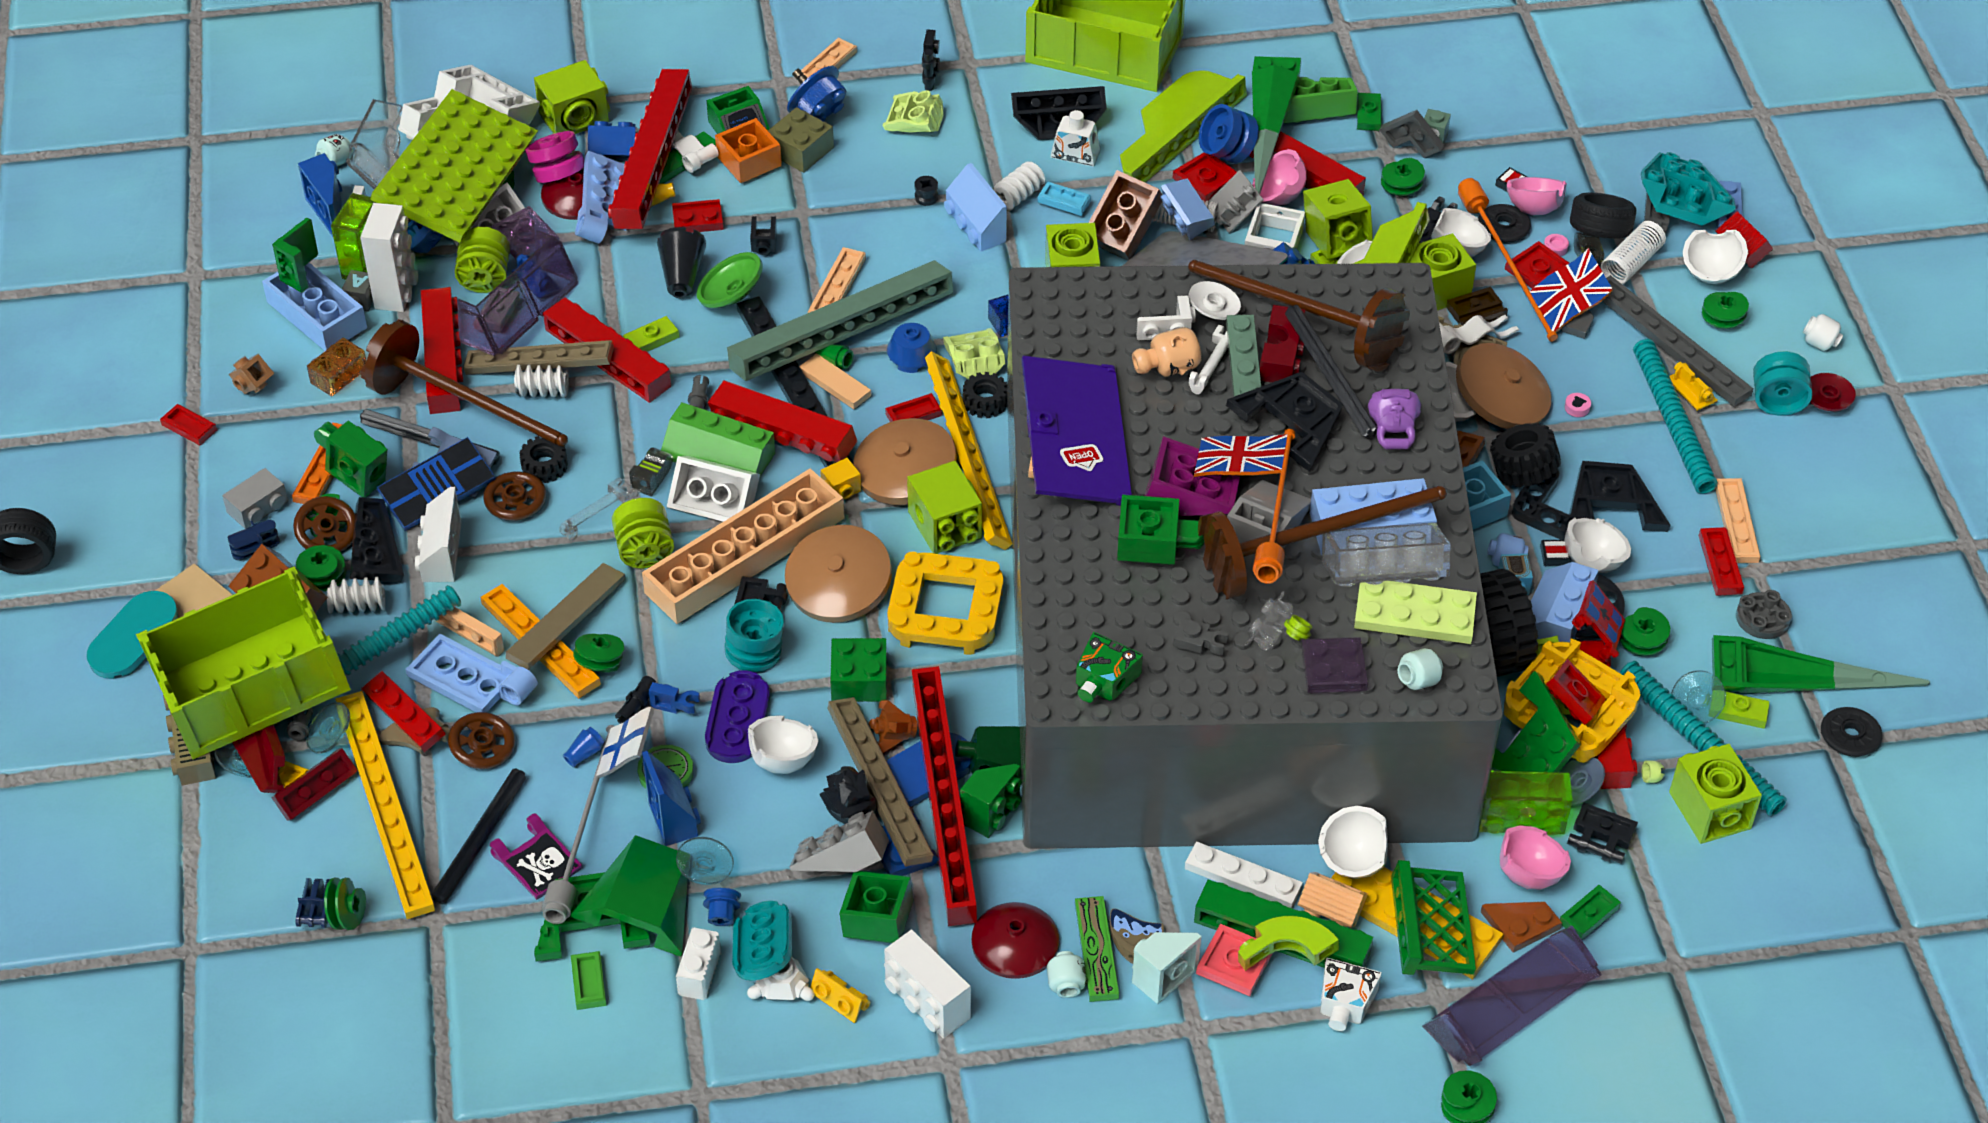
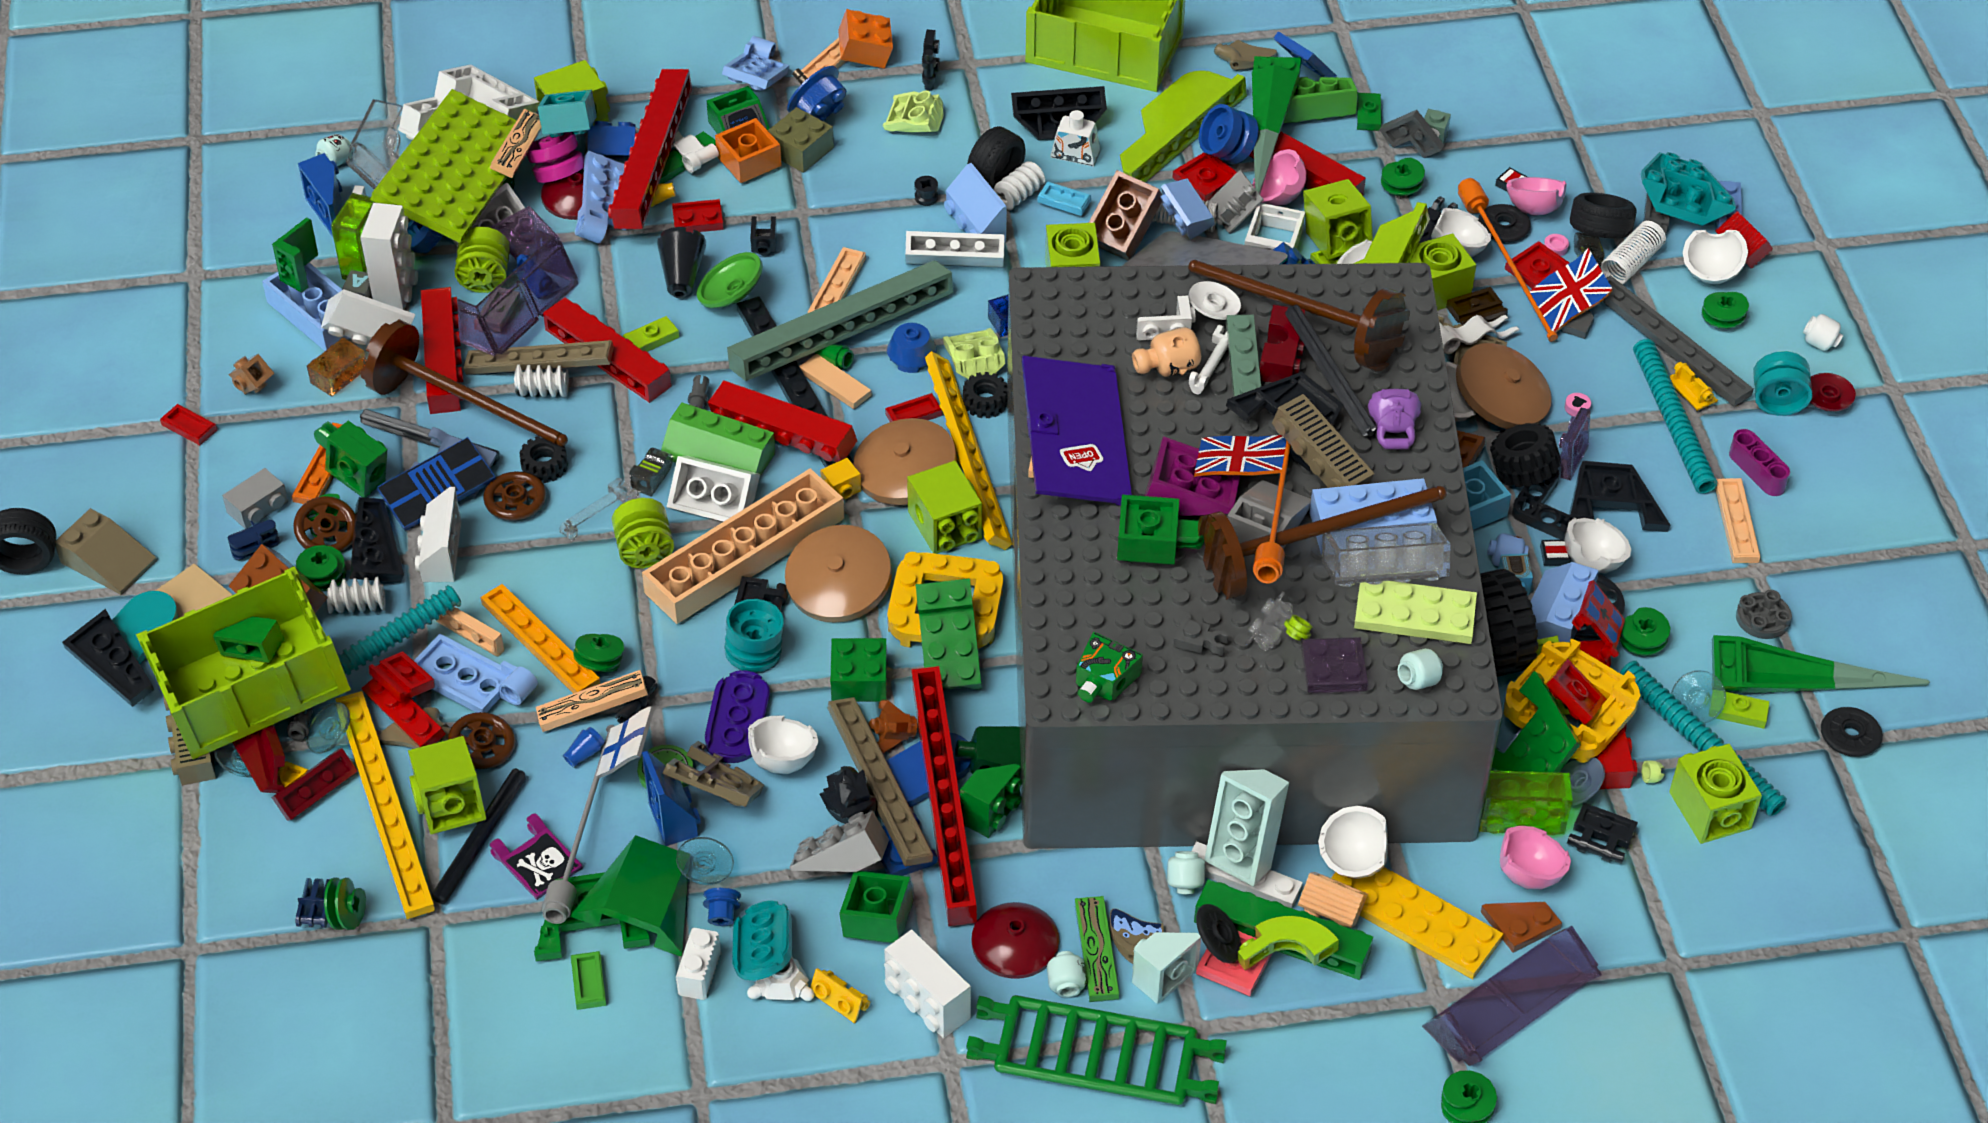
dark tan tile [506,563,625,670] -> none
blue plate [649,682,700,714] -> none
white torso [1320,958,1382,1031] -> none
green fence [1391,860,1476,975] -> none
green plate [1560,885,1621,941] -> none
red plate [1698,527,1744,596] -> none
none -> dark tan slope [55,508,157,595]
none -> black wing [62,609,154,707]
none -> green slope [213,616,285,663]
none -> white slope [321,289,415,345]
none -> red plate [369,651,434,702]
none -> lime brick [408,736,486,835]
none -> light nougat tile [490,109,541,178]
none -> light nougat tile [536,670,648,732]
none -> teal brick [538,89,597,137]
none -> dark tan wing [663,741,764,807]
none -> light blue hinge [722,36,790,91]
none -> orange brick [838,9,893,69]
none -> white brick [905,231,1004,267]
none -> green piece [916,578,982,690]
none -> green bar [966,995,1227,1105]
none -> black tyre [967,126,1026,190]
none -> light aqua head [1167,851,1205,894]
none -> black wheel [1196,904,1241,964]
none -> light aqua slope [1204,769,1289,887]
none -> dark tan arm [1214,40,1277,70]
none -> dark tan brick [1272,394,1375,488]
none -> blue tile [1274,31,1337,77]
none -> clear purple plate [1559,407,1591,481]
none -> magenta beam [1729,429,1790,496]

